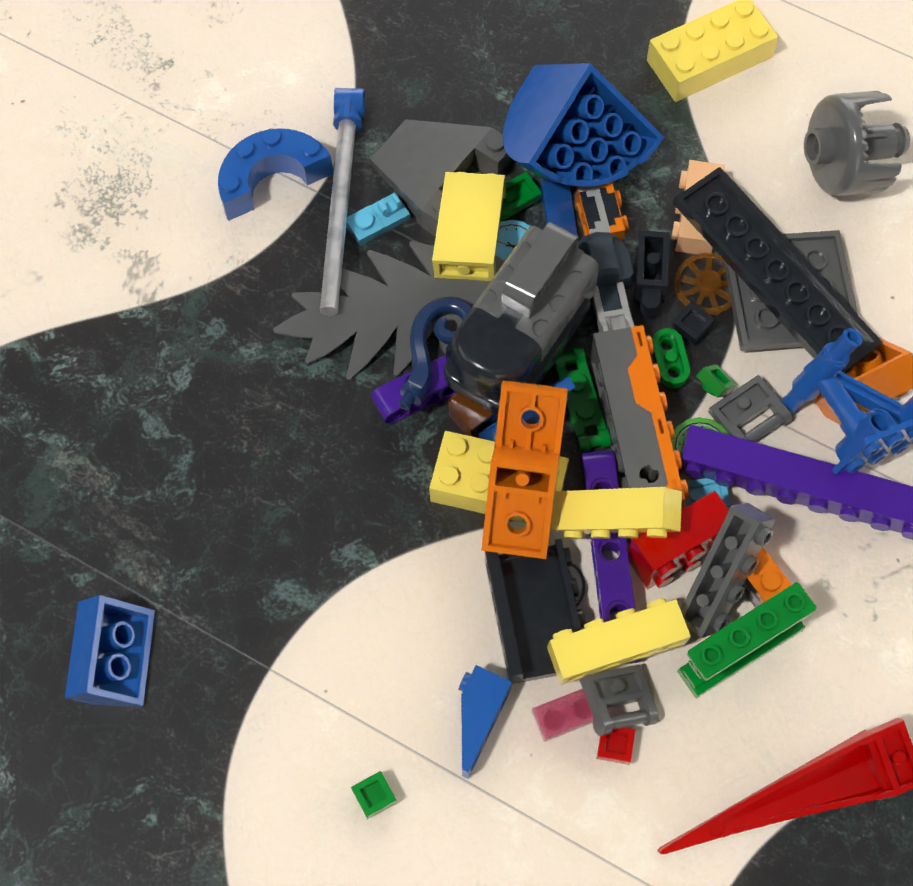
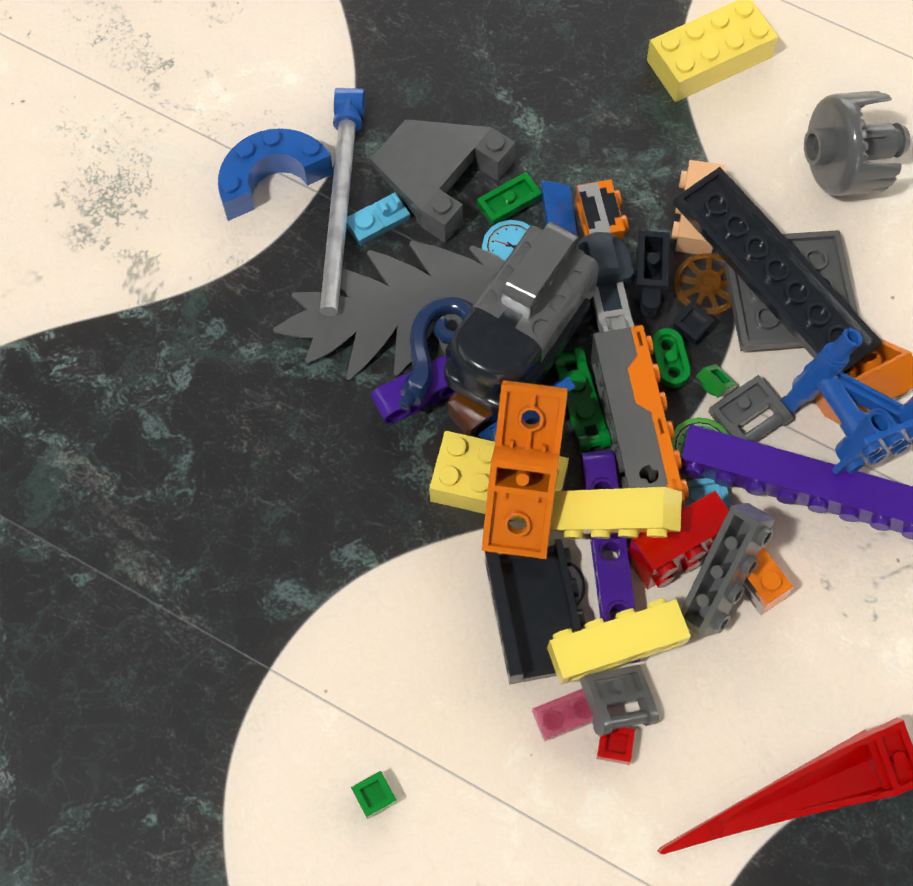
blue slope [65,595,155,707] -> none
light yellow panel [432,172,506,281] -> none
blue slope [458,665,512,779] -> none
blue brick [503,63,664,187] -> none
green fence [677,582,817,699] -> none

